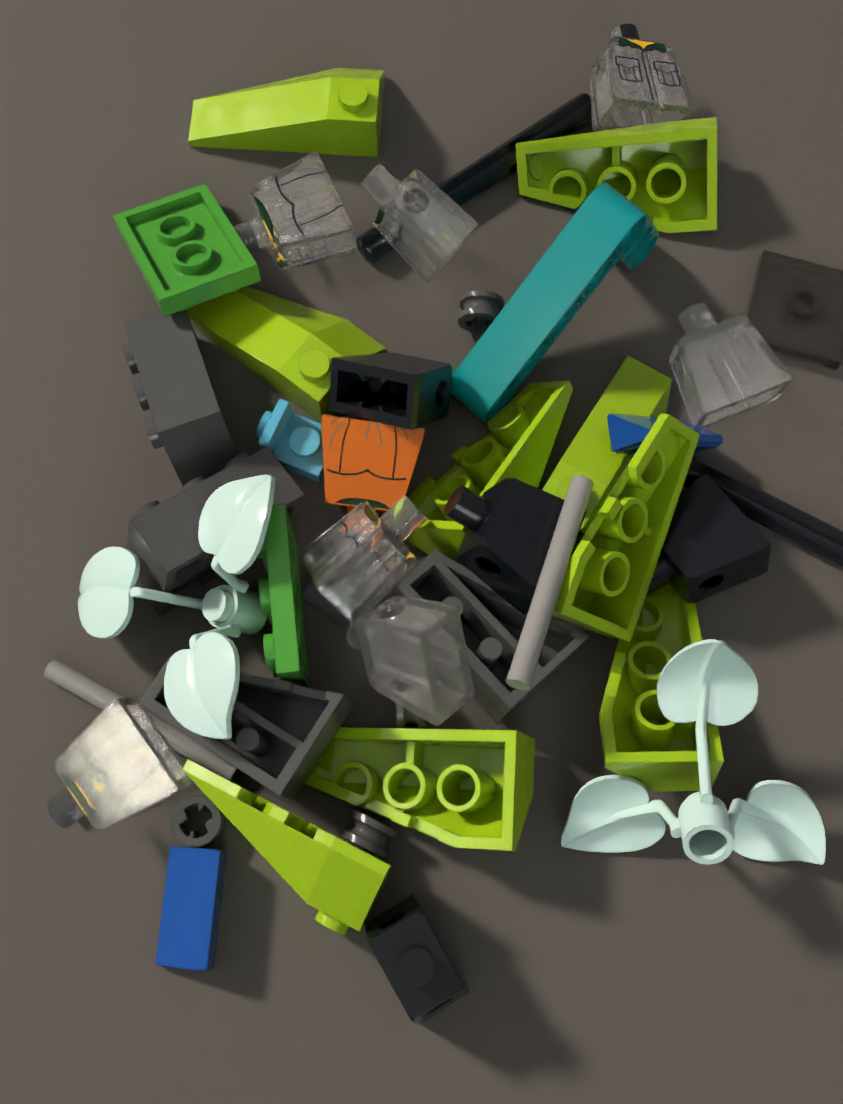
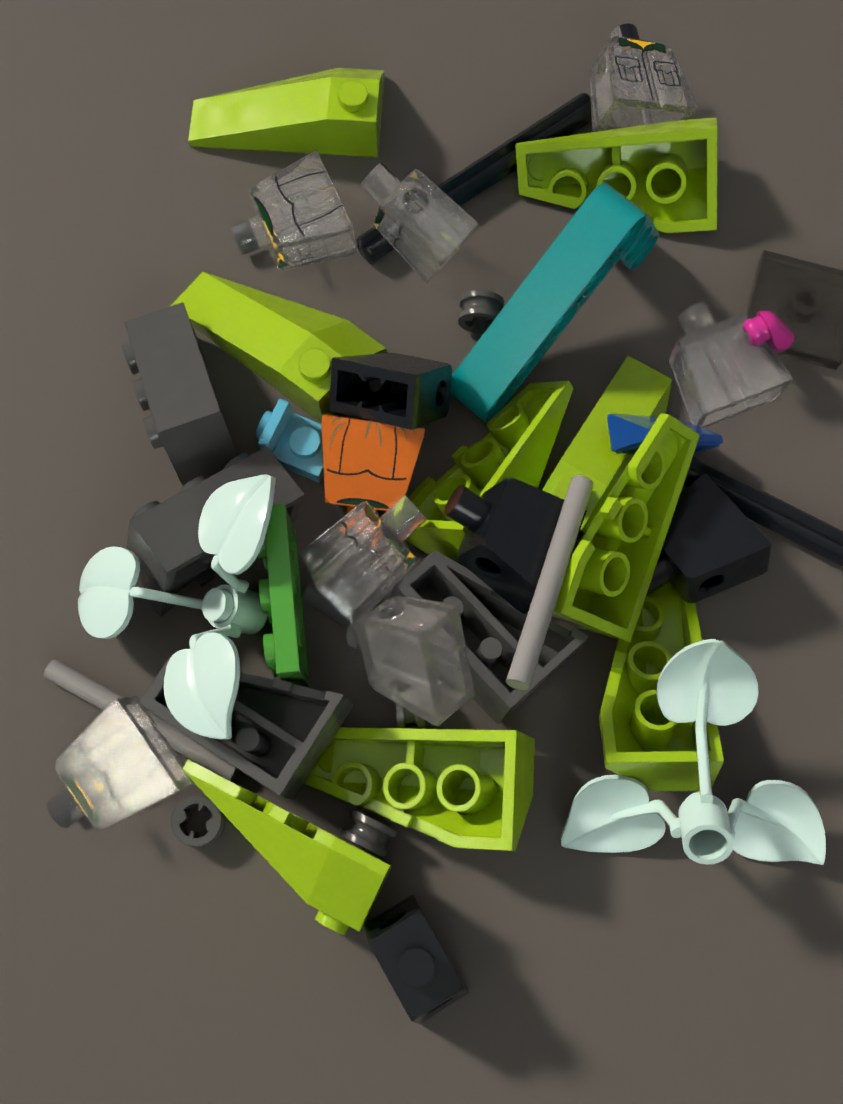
bright green plate [113,184,261,316] -> none
blue slope [155,846,227,971] -> none
none -> dark pink arm [742,310,794,355]

